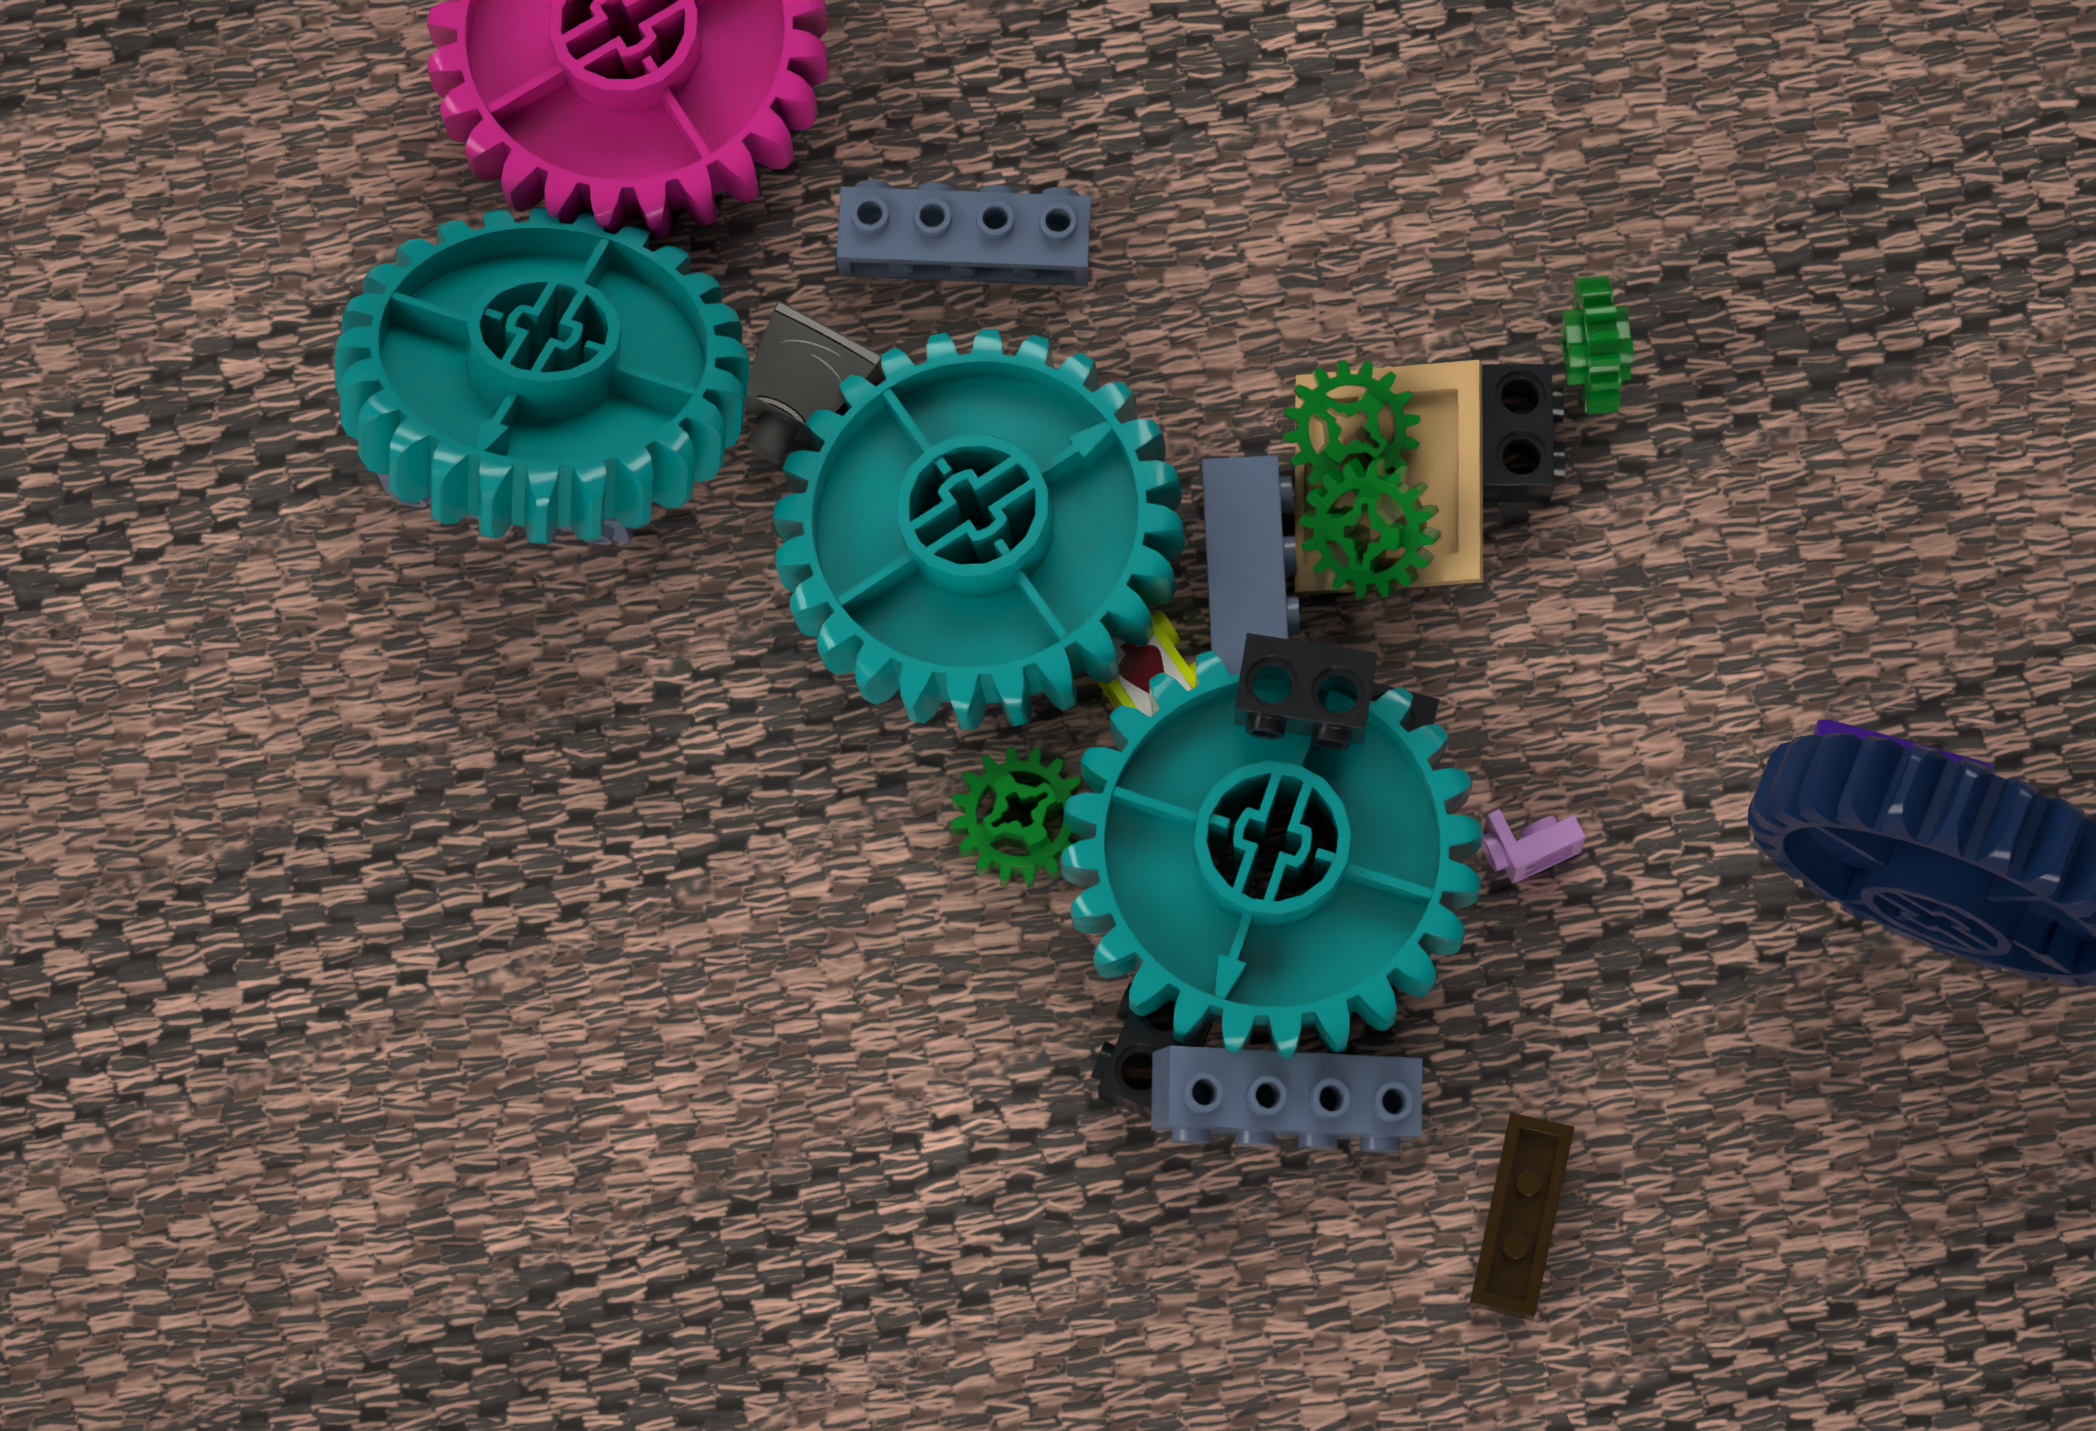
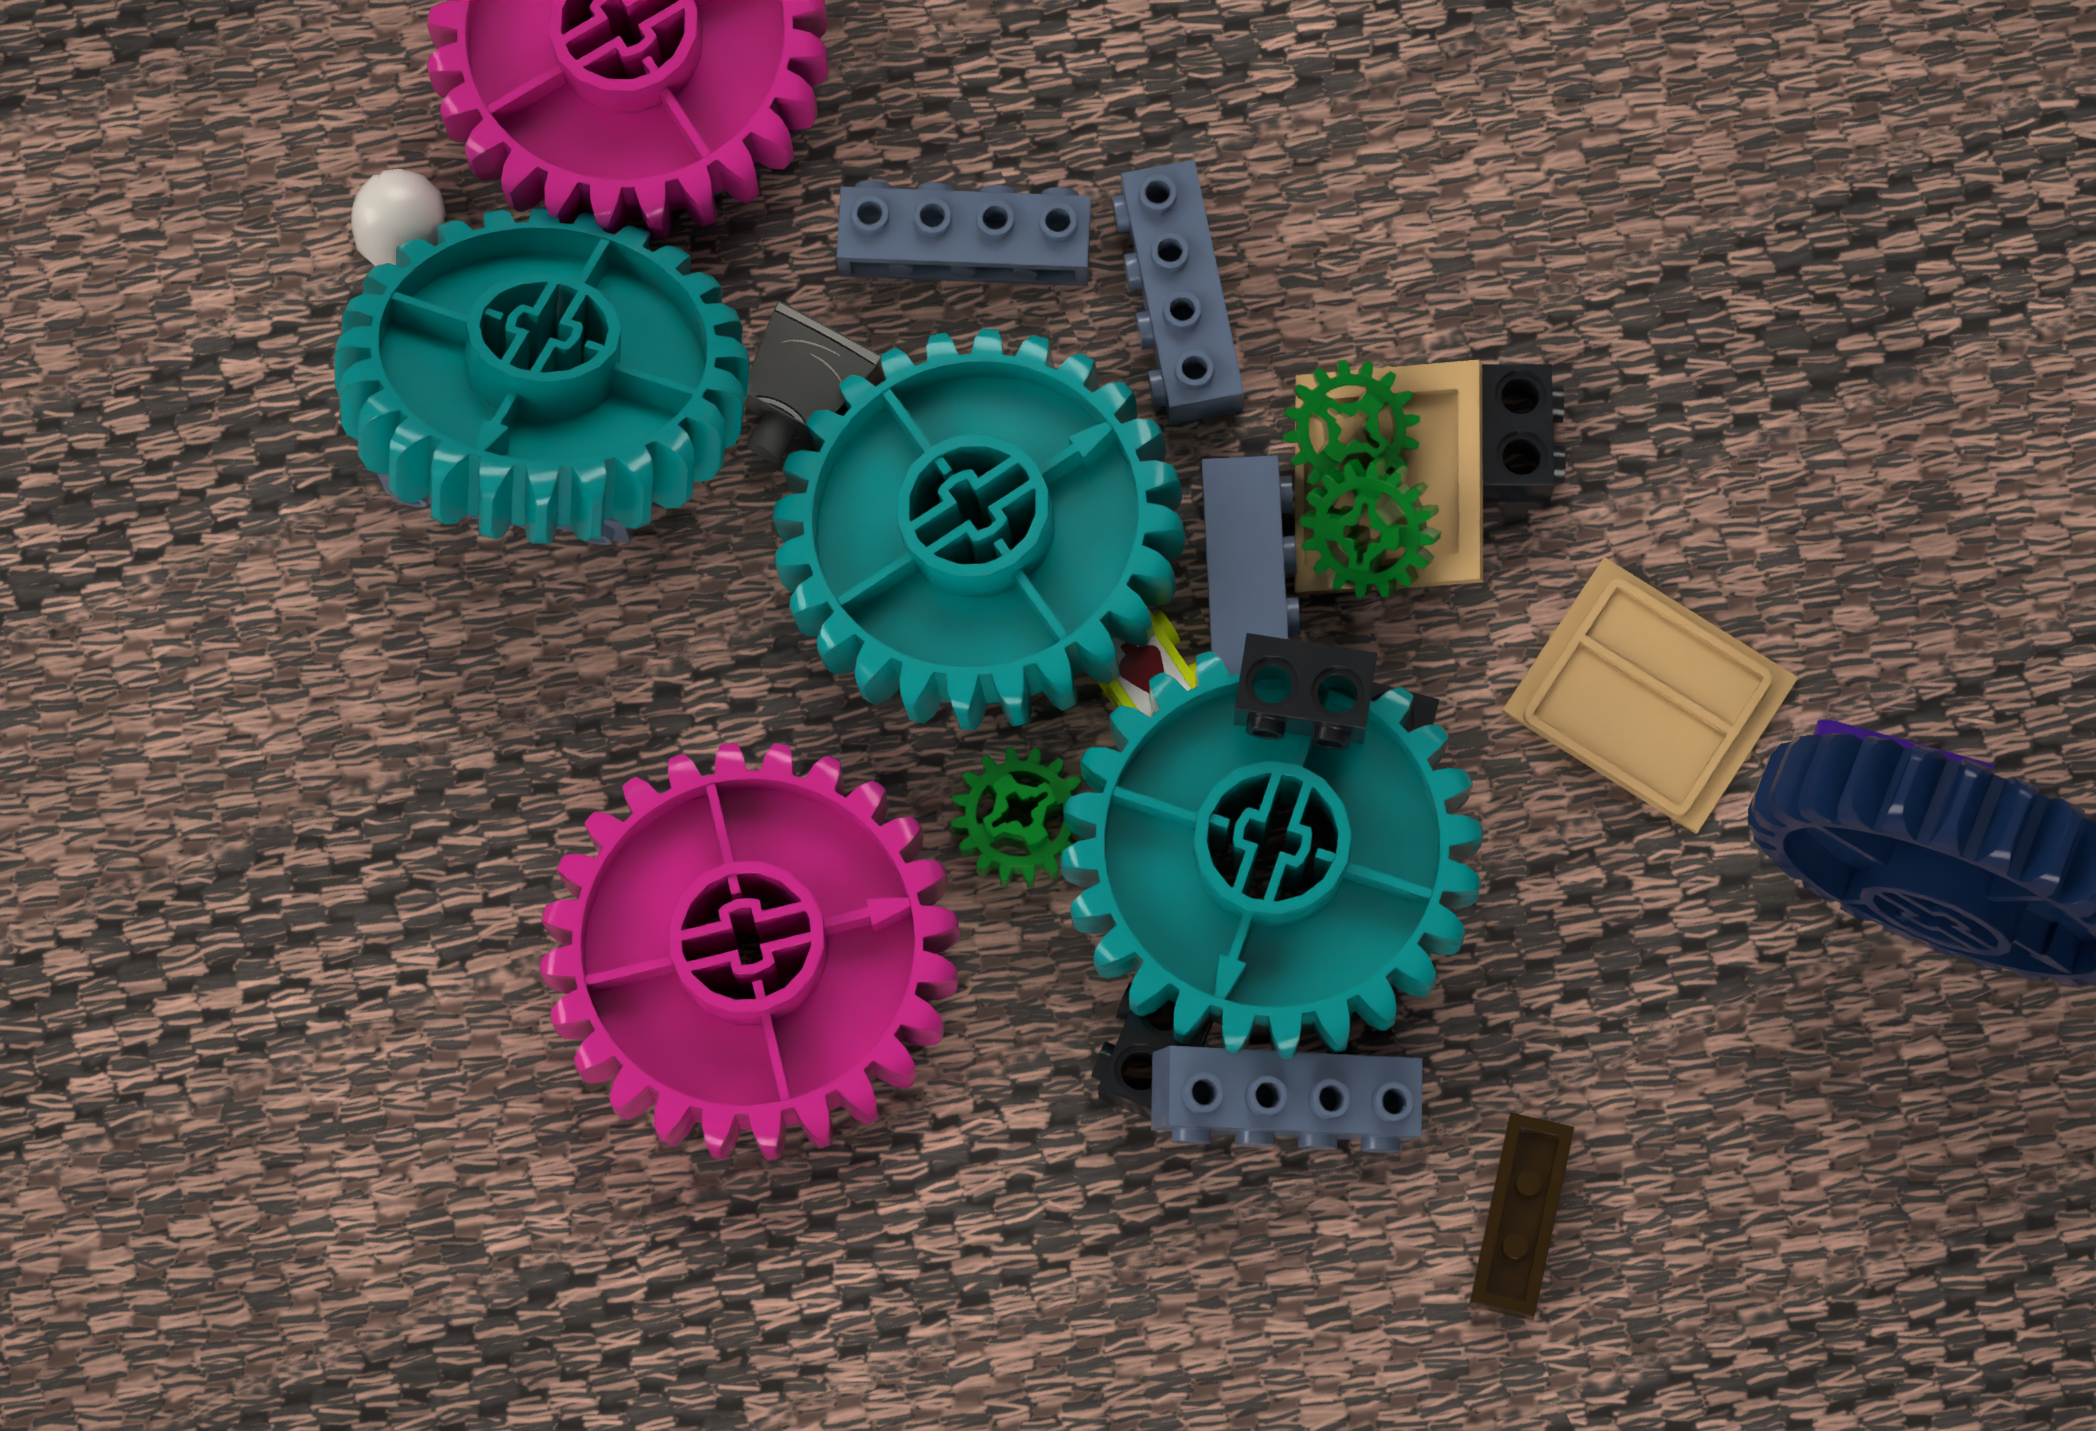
lavender bracket [1481,809,1586,884] -> none
green gear [1560,276,1634,414] -> none
none -> white hair [351,169,447,266]
none -> dark pink gear [539,742,960,1160]
none -> sand blue brick [1111,159,1244,425]
none -> tan piece [1502,557,1798,834]

